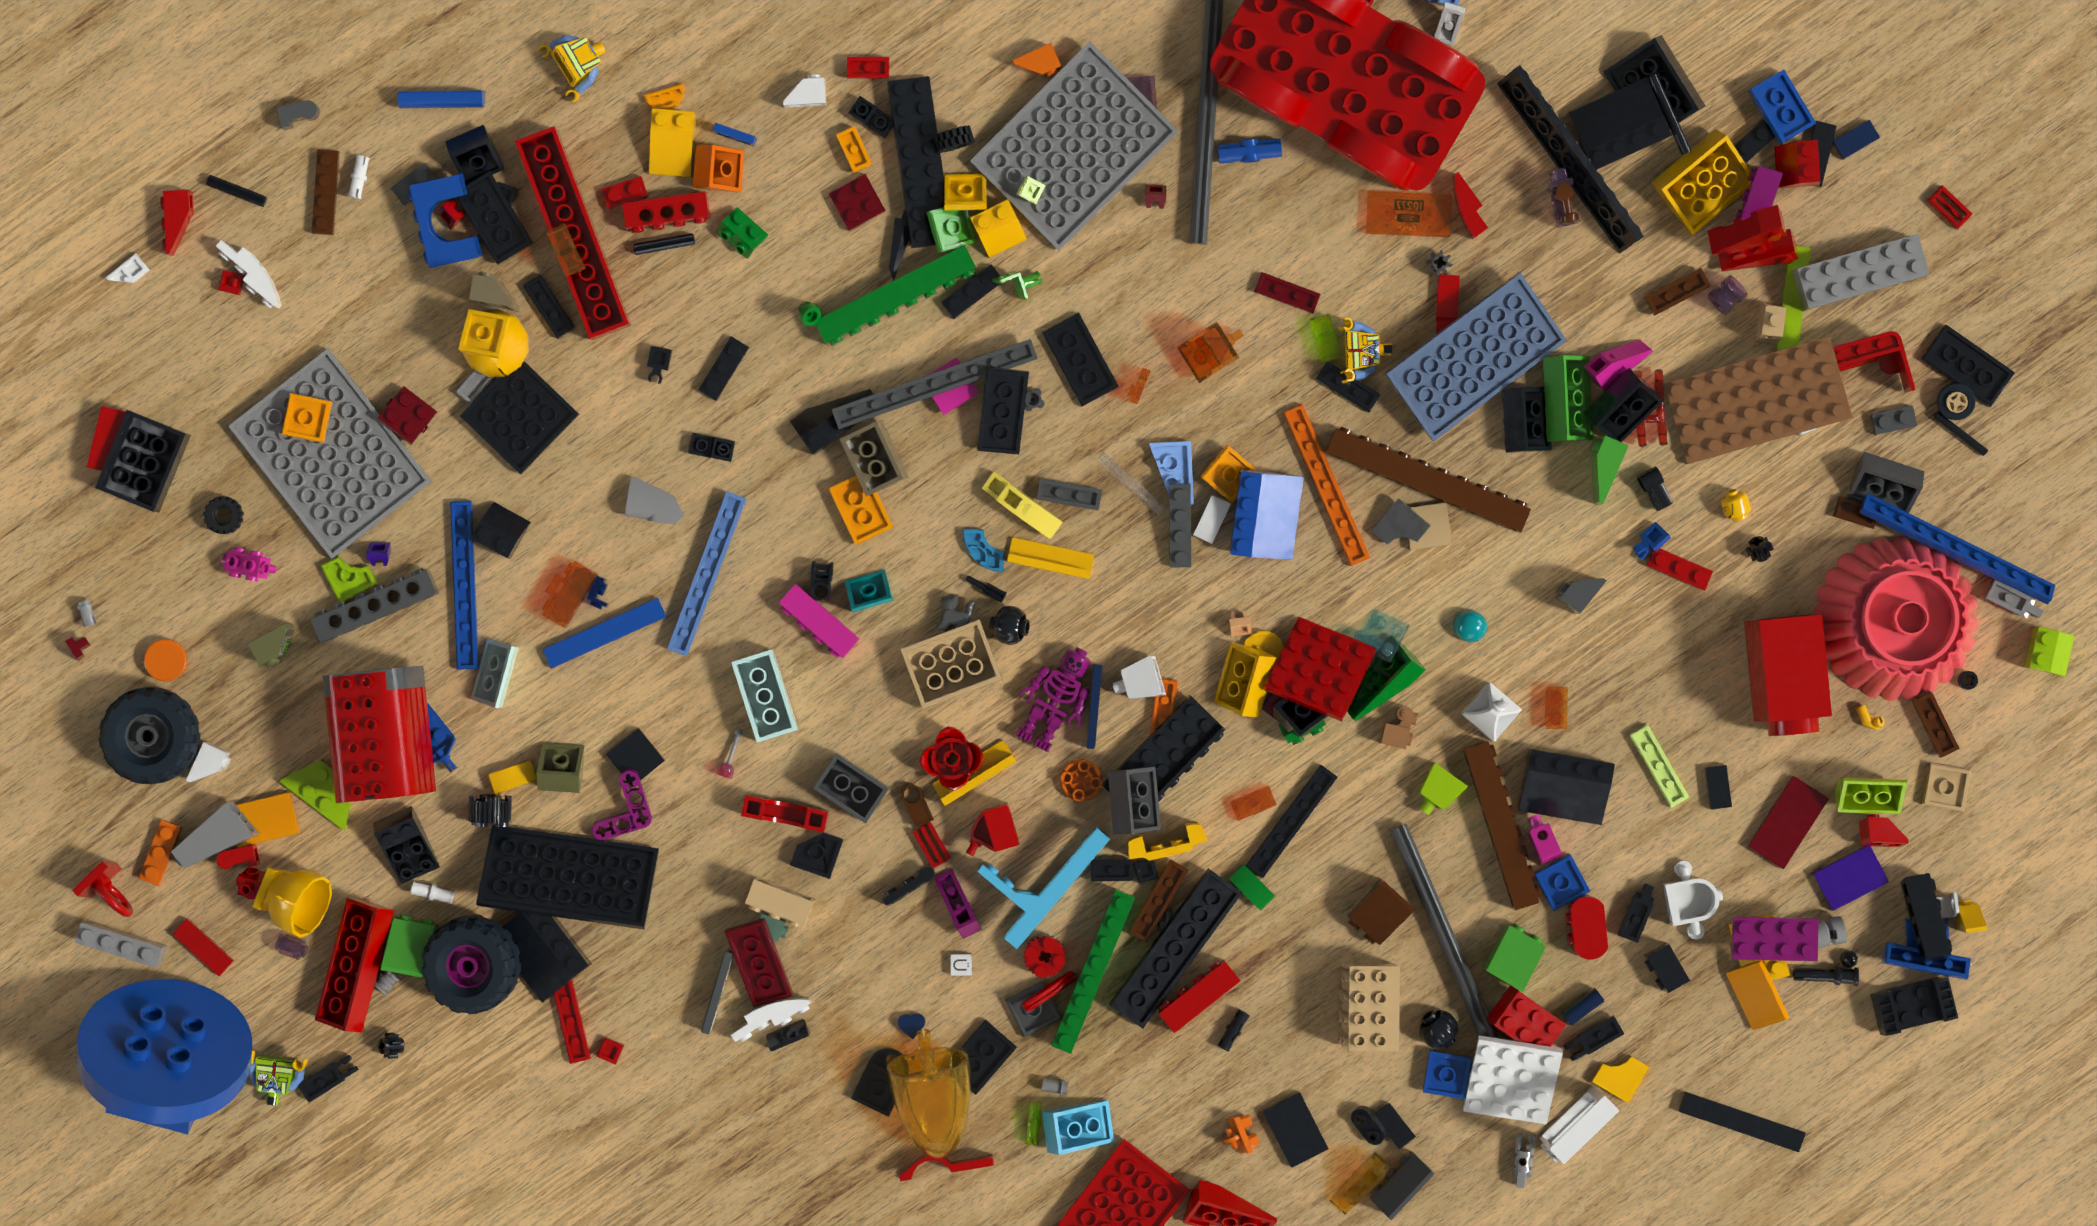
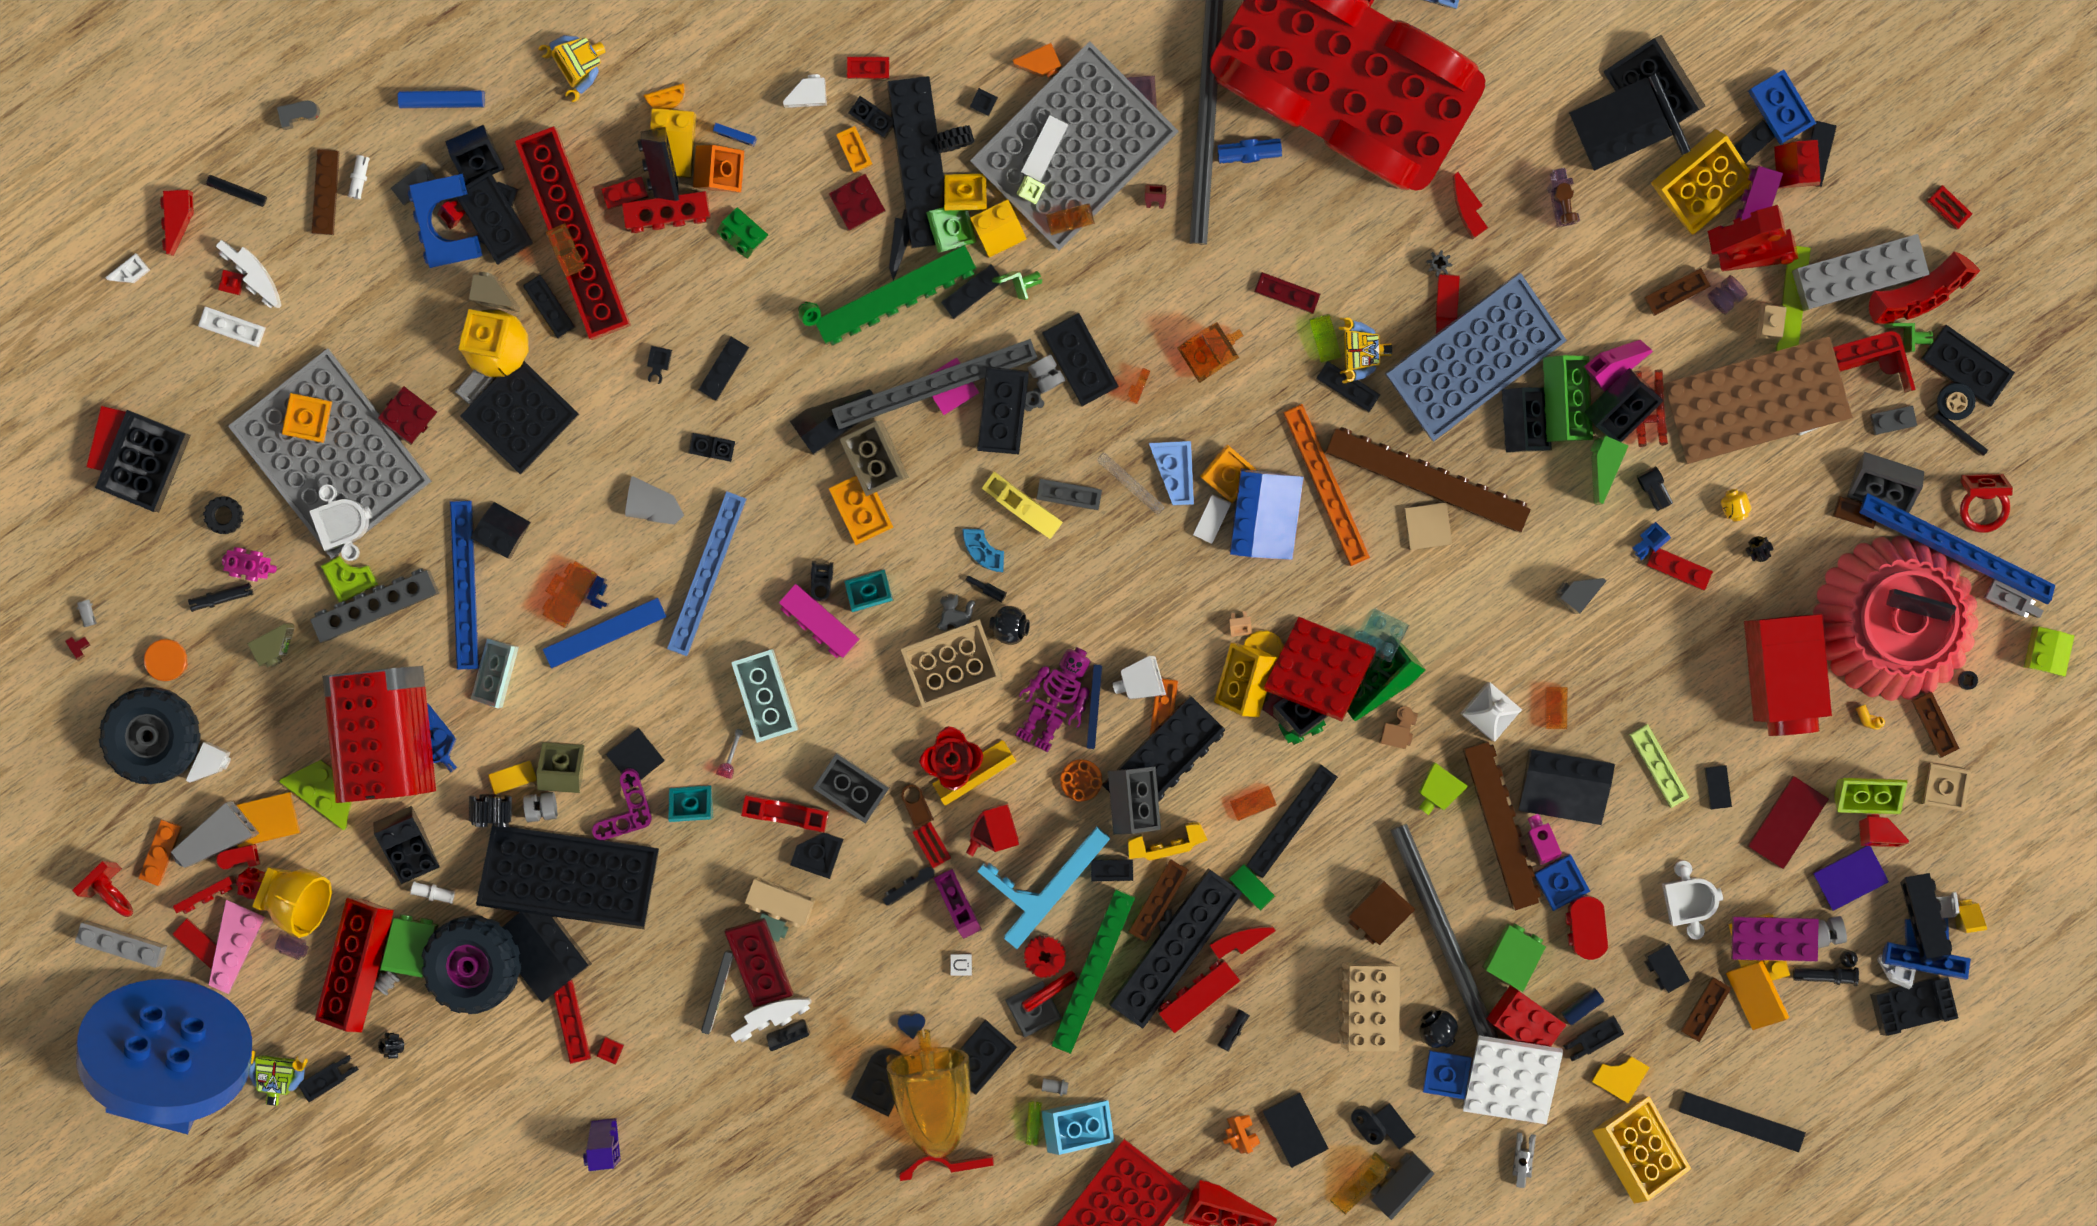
dark purple tile [366,542,391,566] -> none
black axle [633,233,695,255] -> none
yellow panel [1007,538,1094,579] -> none
black tile [1133,859,1159,883] -> none
dark grey plate [1169,483,1191,568] -> none
clear orange tile [1366,191,1452,238] -> none
flat silver tile [1372,499,1431,544] -> none
white slope [1434,2,1466,46] -> none
teal hair [1453,610,1488,643] -> none
black plate [1497,65,1644,253] -> none
white window [1539,1086,1619,1164] -> none
black hinge [1617,883,1654,943] -> none
dark blue tile [1833,120,1880,160] -> none
none -> red plate [173,875,236,915]
none -> black pin [188,582,254,612]
none -> white tile [198,307,265,347]
none -> bright pink wing [209,900,265,994]
none -> white piece [309,484,372,561]
none -> light grey wheel [523,792,558,823]
none -> dark purple wedge [583,1118,621,1171]
none -> black slope [637,127,679,201]
none -> teal slope [668,785,714,822]
none -> black plate [970,88,998,117]
none -> white tile [1021,115,1068,182]
none -> light grey wheel [1028,355,1066,394]
none -> clear orange slope [1046,203,1095,235]
none -> red slope [1209,926,1276,959]
none -> yellow slope [1592,1096,1691,1204]
none -> reddish brown plate [1680,977,1731,1042]
none -> red brick [1869,252,1980,324]
none -> white tile [1877,954,1916,989]
none -> bright green bracket [1884,323,1933,353]
none -> black slope [1886,589,1956,621]
none -> red tile [1960,474,2013,533]

